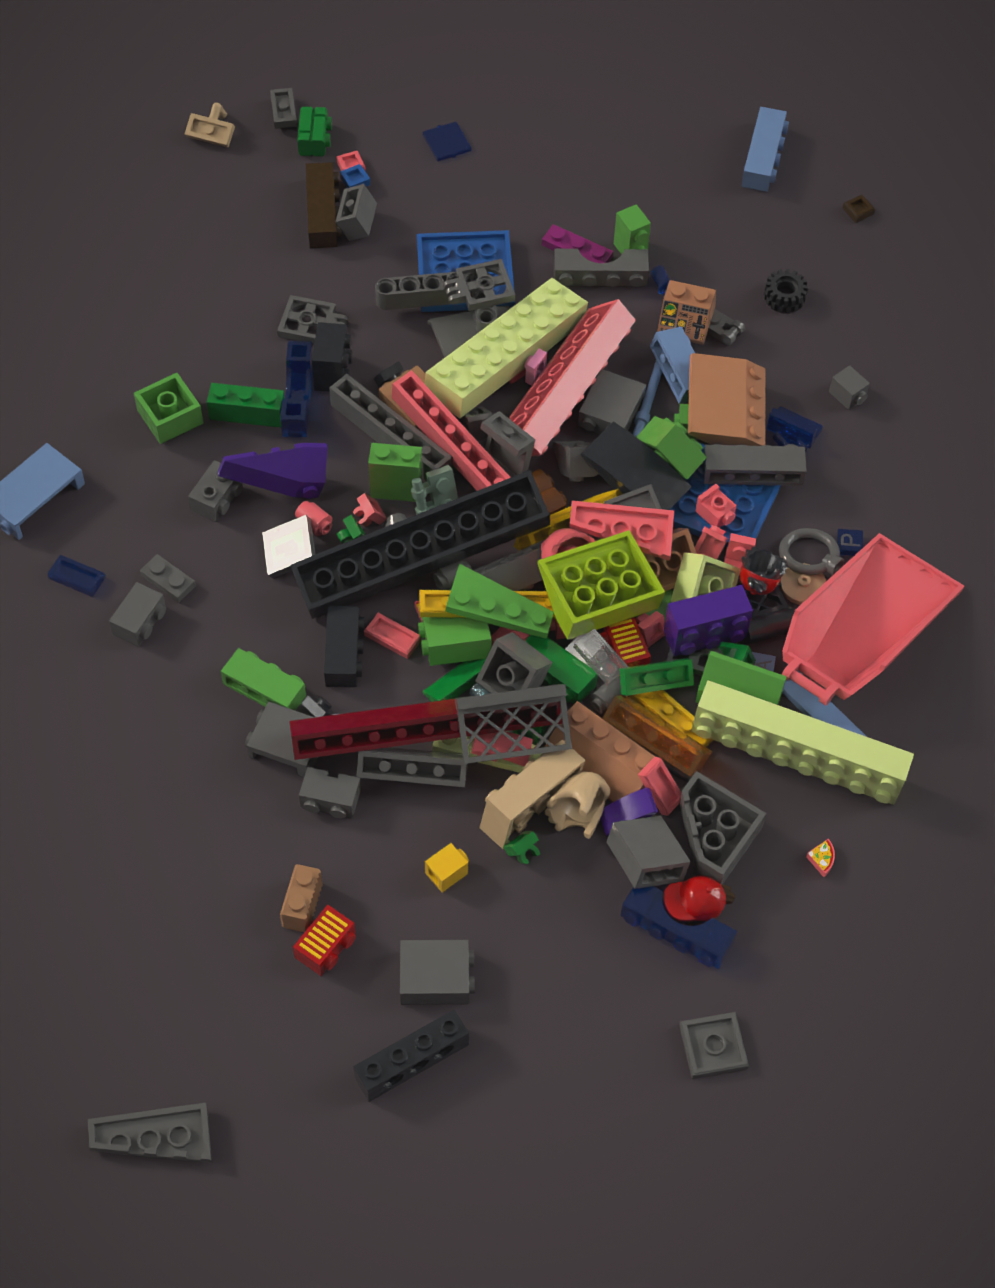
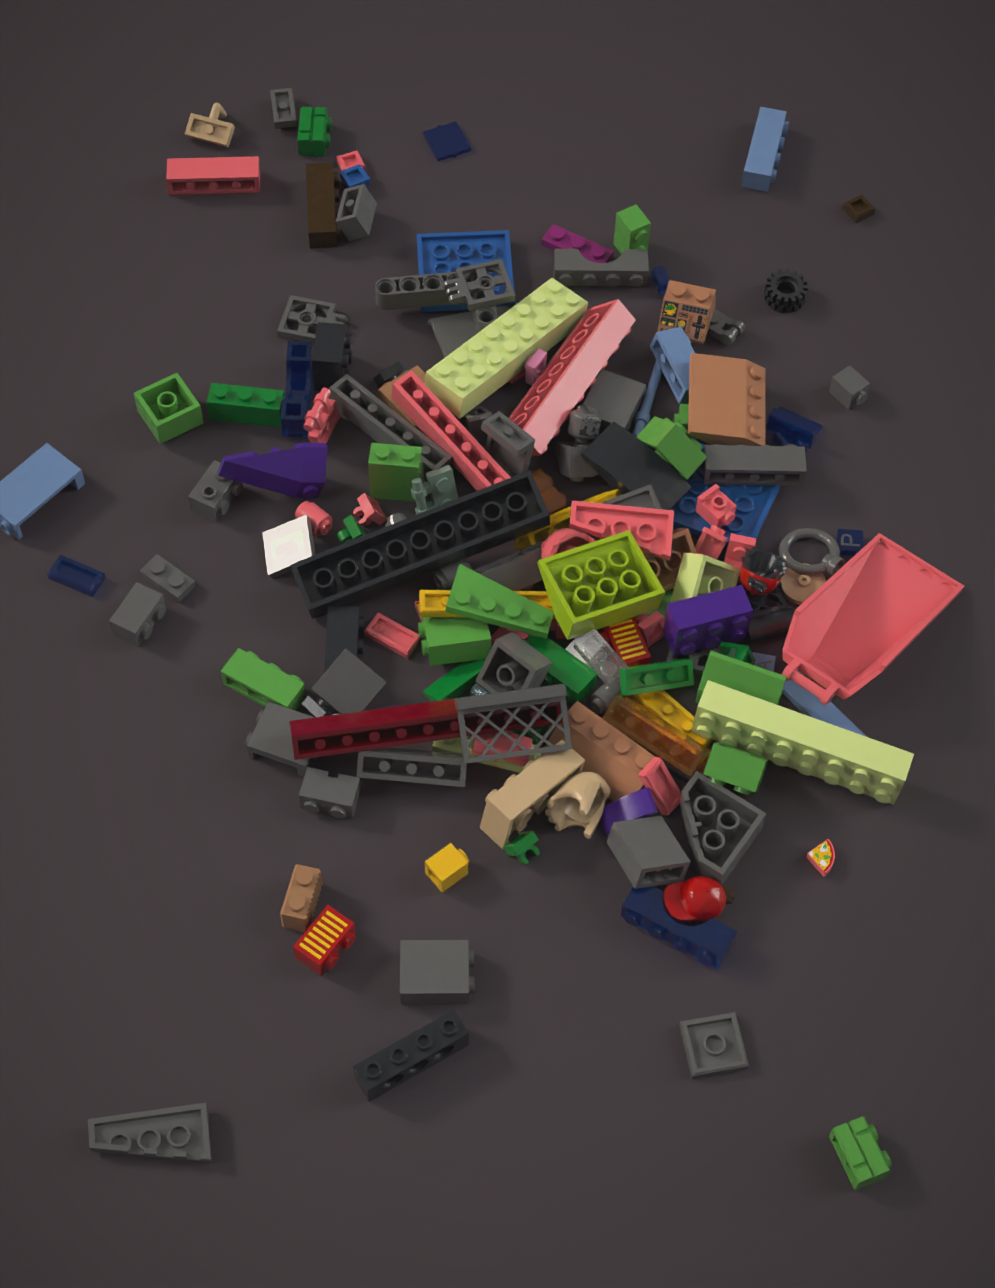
none -> coral brick [166,156,260,195]
none -> coral plate [303,388,340,444]
none -> dark grey tile [312,648,386,714]
none -> dark grey head [567,406,602,444]
none -> bright green brick [703,742,769,795]
none -> bright green brick [829,1116,891,1190]

